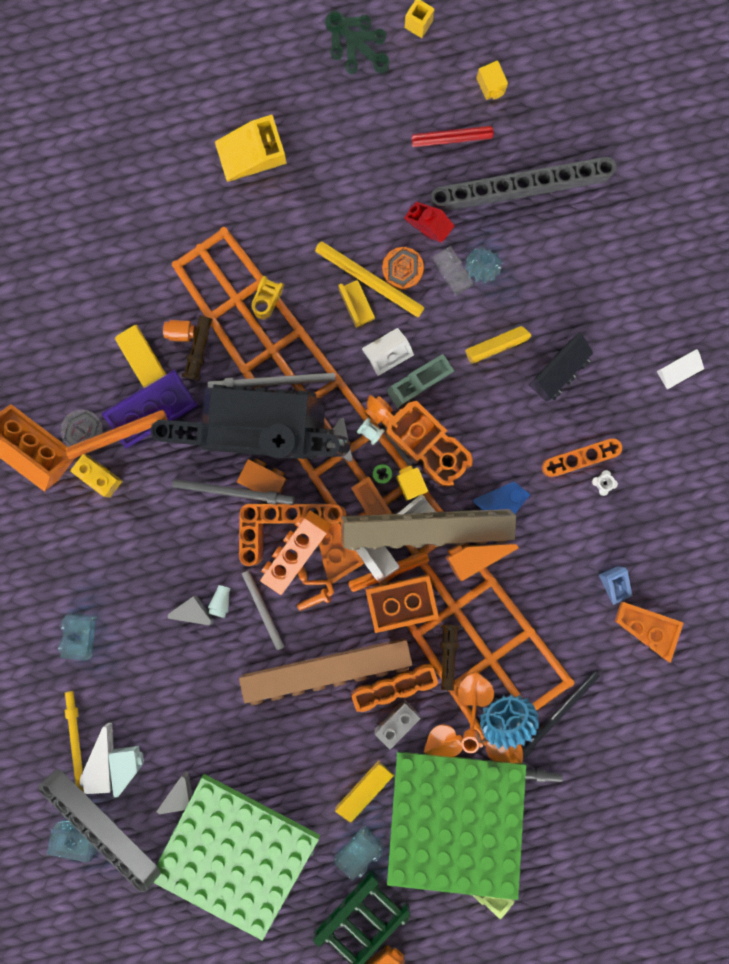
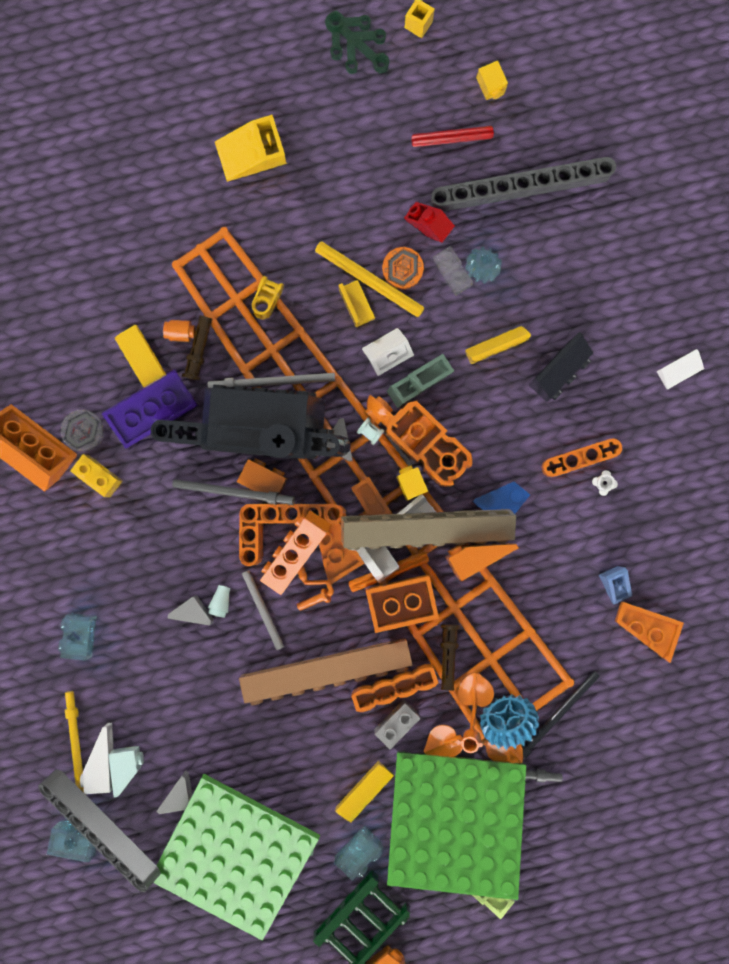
orange axle [66,410,168,459] -> none
bright green bush [373,464,392,484] -> none

